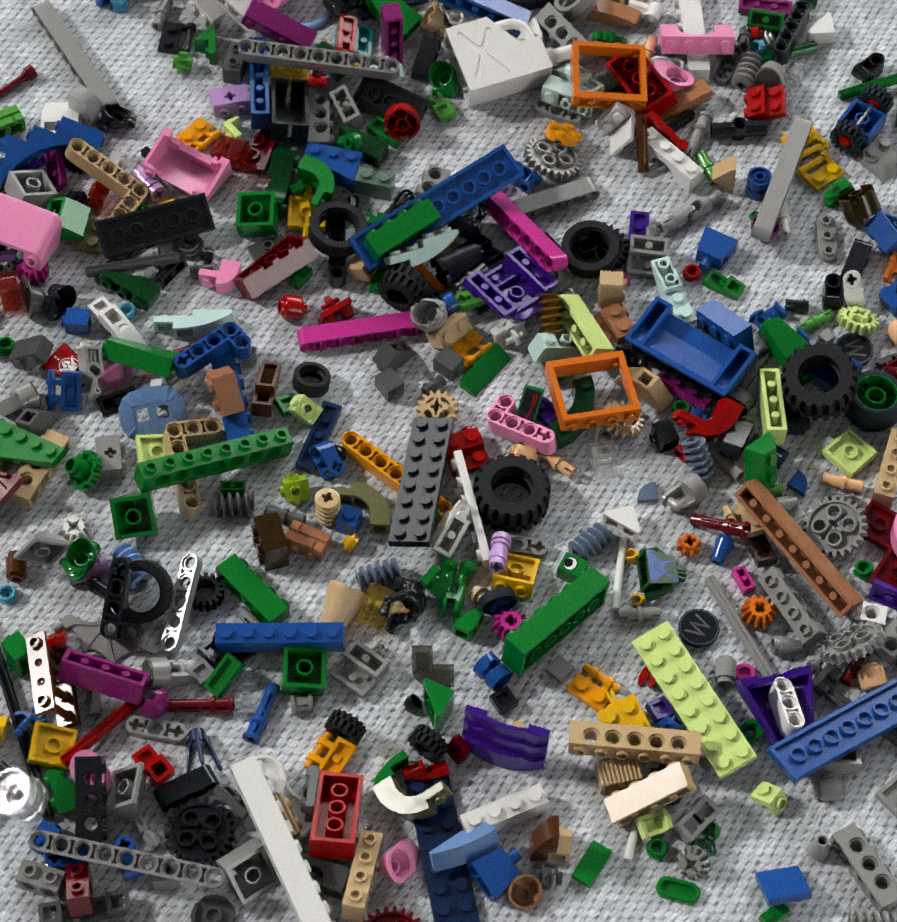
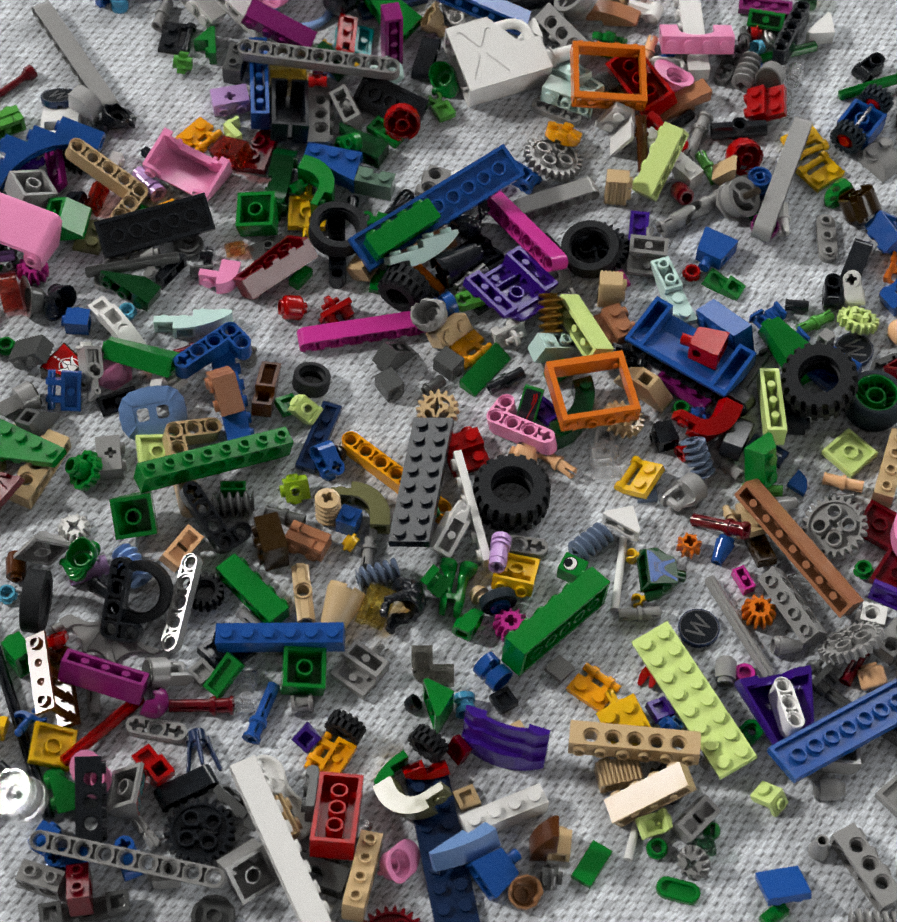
none -> black tyre [19,568,53,633]
none -> tile [40,88,72,109]
none -> light nougat brick [159,524,204,573]
none -> black beam [180,481,252,554]
none -> clear orange slope [224,240,245,258]
none -> tan piece [291,563,315,623]
none -> dark purple slope [291,721,322,754]
none -> light grey pin [360,528,378,569]
none -> tan tile [452,784,481,813]
none -> dark azure wheel [454,691,476,719]
none -> black pin [486,367,526,395]
none -> tan brick [604,169,633,206]
none -> yellow plate [614,456,665,499]
none -> yellowish green brick [632,122,689,202]
none -> dark red brick [670,181,694,205]
none -> red torso [680,327,730,370]
none -> light grey wheel [716,177,761,222]
none -> red cylinder [725,138,764,176]

